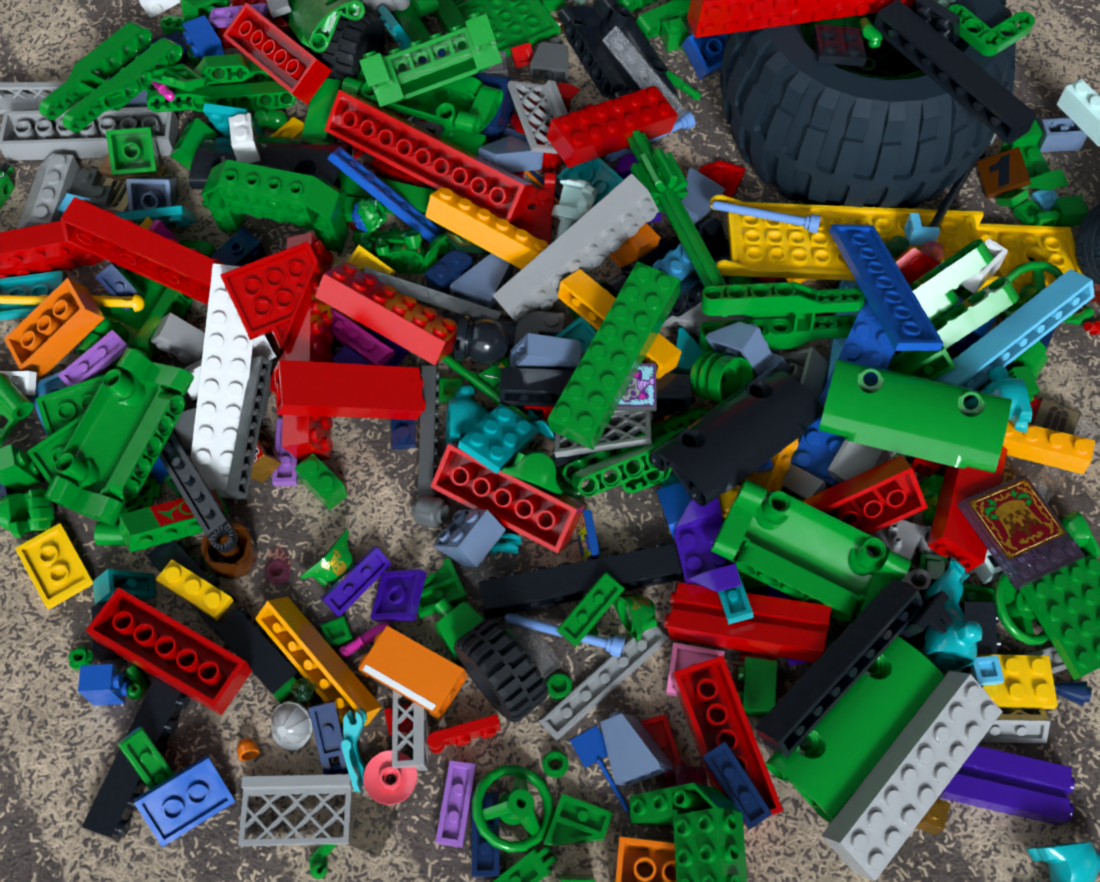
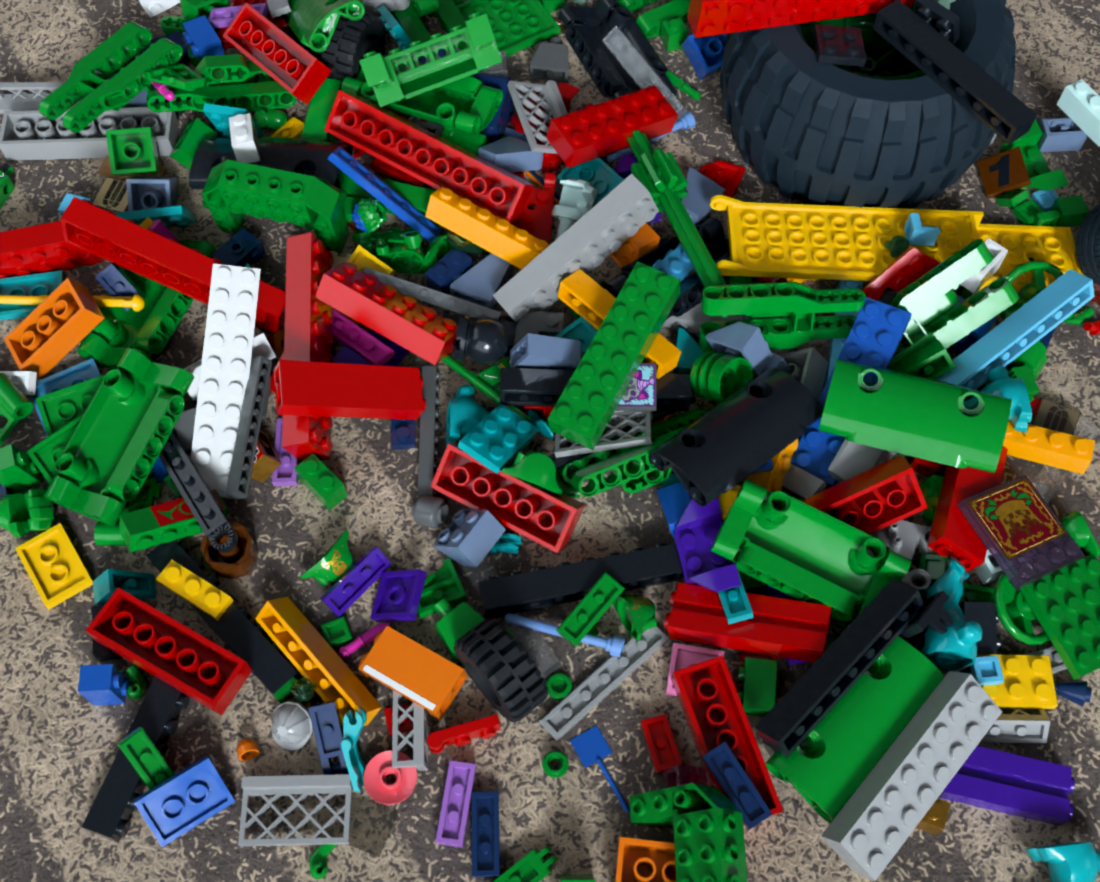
light grey slope [17,153,80,229] -> none
medium lavender plate [58,330,129,387] -> none
green plate [68,646,94,670] -> none
dark grey plate [71,169,115,208] -> none
light grey brick [151,313,205,364] -> none
red wing [220,241,318,349] -> none
clear pink plate [265,560,291,585] -> none
green plate [439,378,463,403] -> none
green piece [472,765,554,853] -> none
red plate [510,43,534,68] -> none
green wing [544,793,613,847] -> none
blue tile [575,510,600,560] -> none
sand blue slope [600,711,674,786] -> none
medium blue piece [712,201,821,234] -> none
blue plate [829,224,943,351] -> none
green arm [858,18,883,48] -> none
clear pink plate [920,241,944,262] -> none
black bar [928,149,987,227] -> none
green beam [948,4,1035,56] -> none

